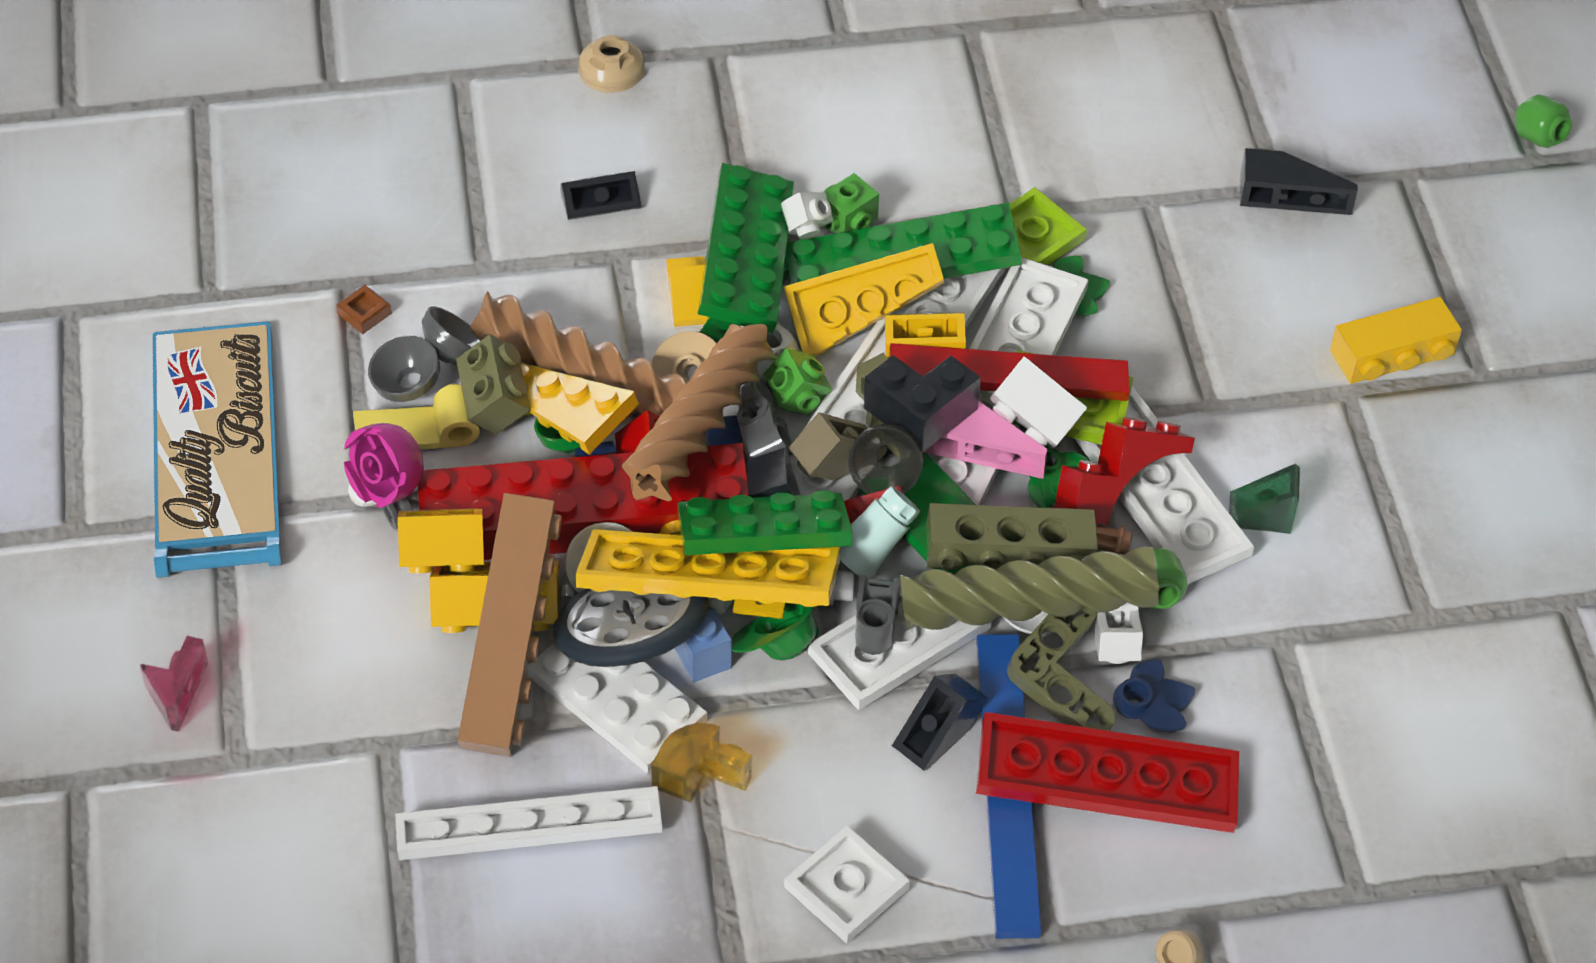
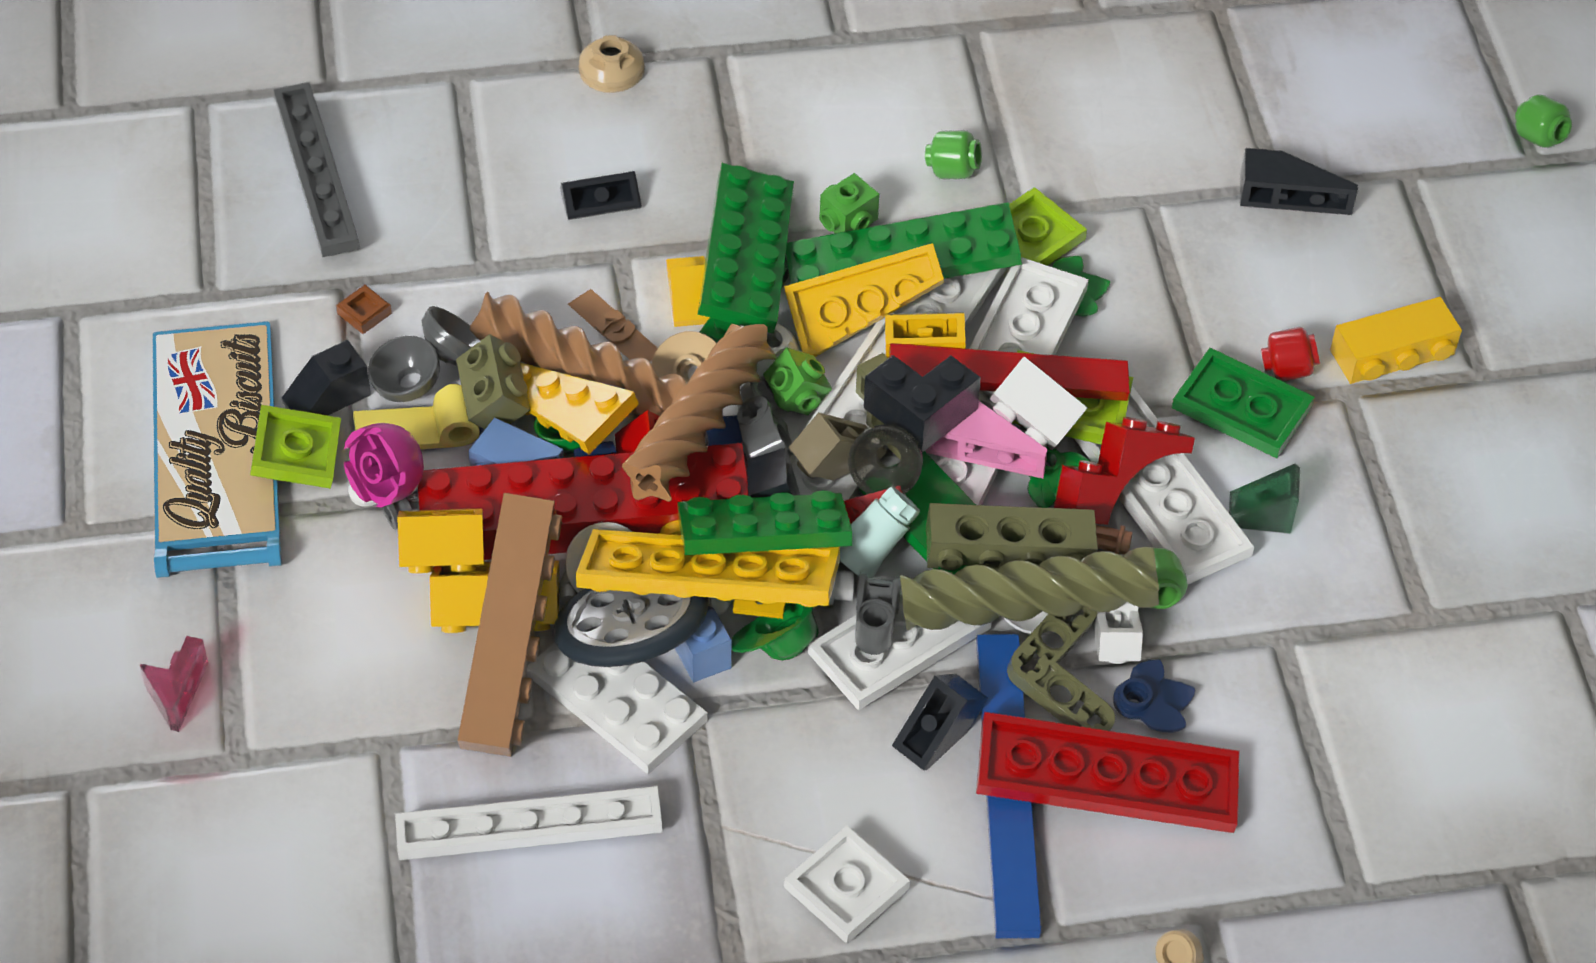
clear yellow brick [651,723,752,803] -> none
white plate [781,192,833,239] -> none
none -> lime plate [250,405,341,489]
none -> dark grey plate [273,82,360,257]
none -> black slope [282,339,371,416]
none -> medium blue slope [468,418,564,466]
none -> medium nougat piece [568,289,658,362]
none -> bright green head [925,130,982,179]
none -> green plate [1171,347,1315,459]
none -> red head [1261,327,1320,382]

